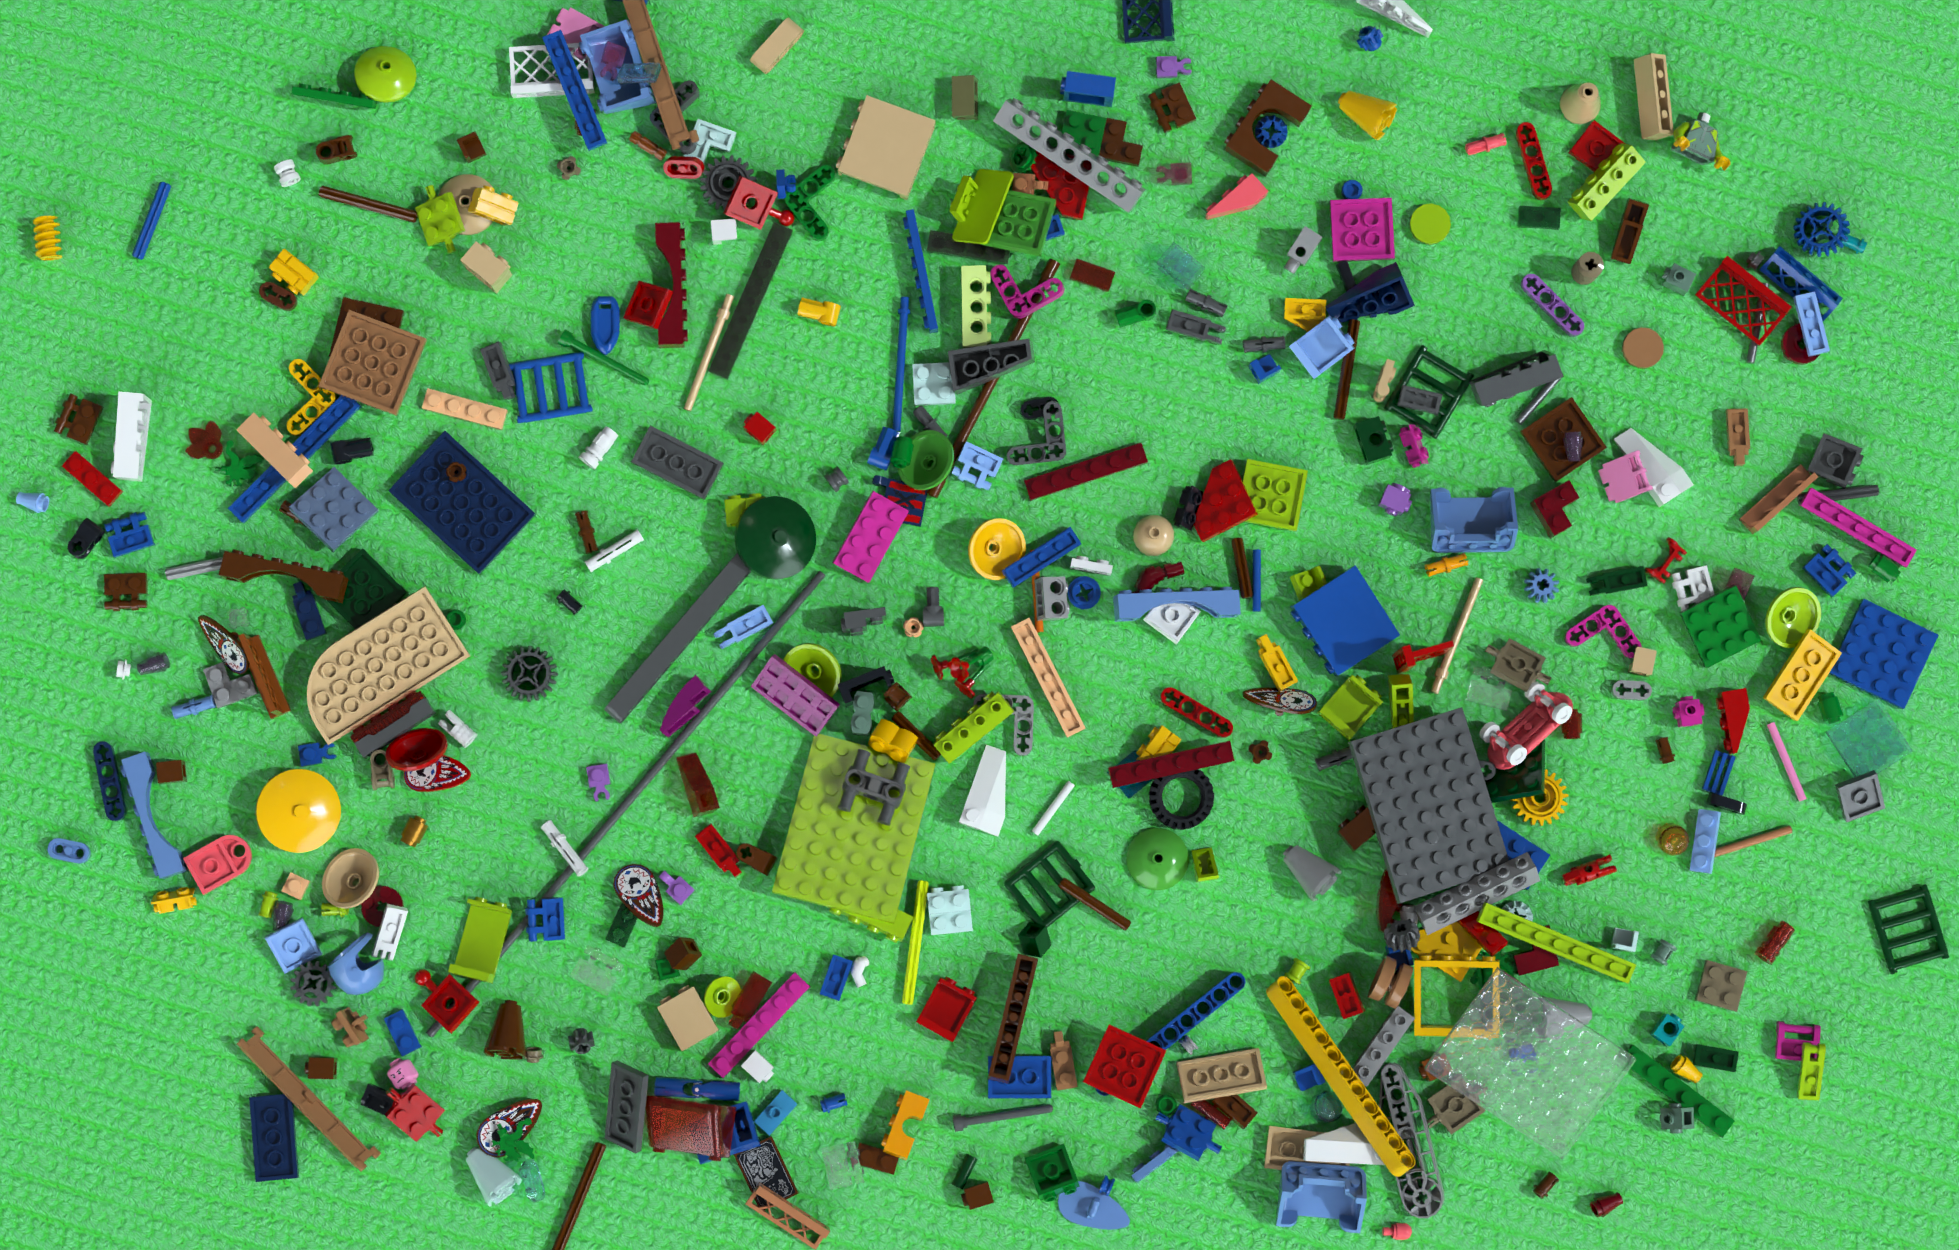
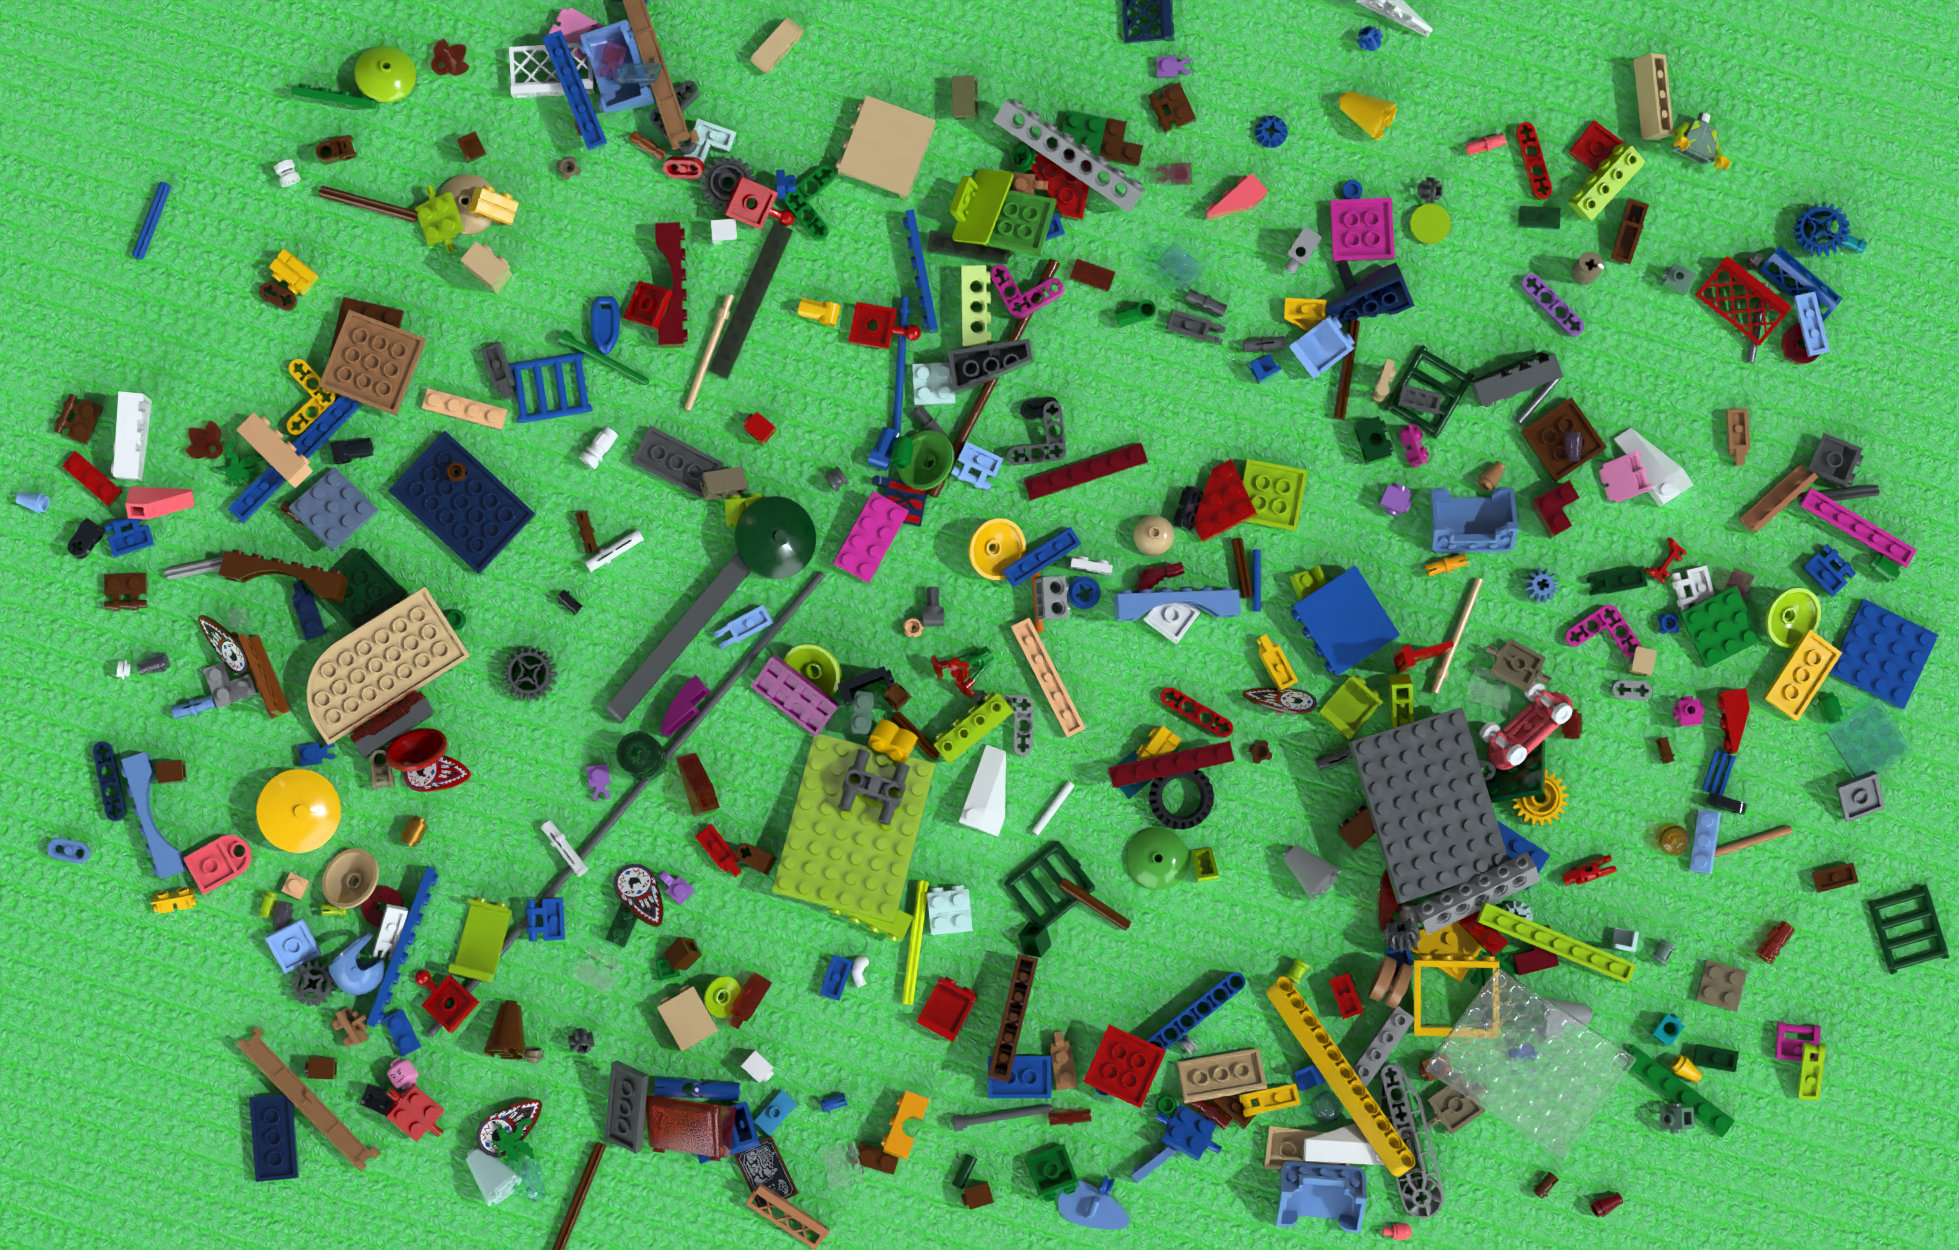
yellow piece [33,216,63,261] -> none
white hinge [438,710,477,748] -> none
dark pink plate [708,972,810,1078] -> none
dark grey plate [840,607,887,636] -> none
blue window [1060,71,1116,107] -> none
reddish brown arch [1224,79,1312,177] -> none
tan cone [1560,83,1601,125] -> none
medium nougat tile [1622,327,1664,369] -> none
bright pink bar [1767,722,1807,802] -> none
none -> coral slope [125,486,195,519]
none -> blue plate [367,866,439,1027]
none -> clear red plate [431,39,470,76]
none -> clear green wheel [616,731,668,782]
none -> dark tan hinge [700,467,748,501]
none -> red plate [848,302,921,350]
none -> clear red pin [1048,1109,1092,1126]
none -> yellow plate [1239,1084,1301,1117]
none -> dark grey gear [1417,177,1443,203]
none -> medium nougat cone [1477,461,1506,492]
none -> blue plate [1658,613,1679,634]
none -> reddish brown plate [1811,862,1859,893]

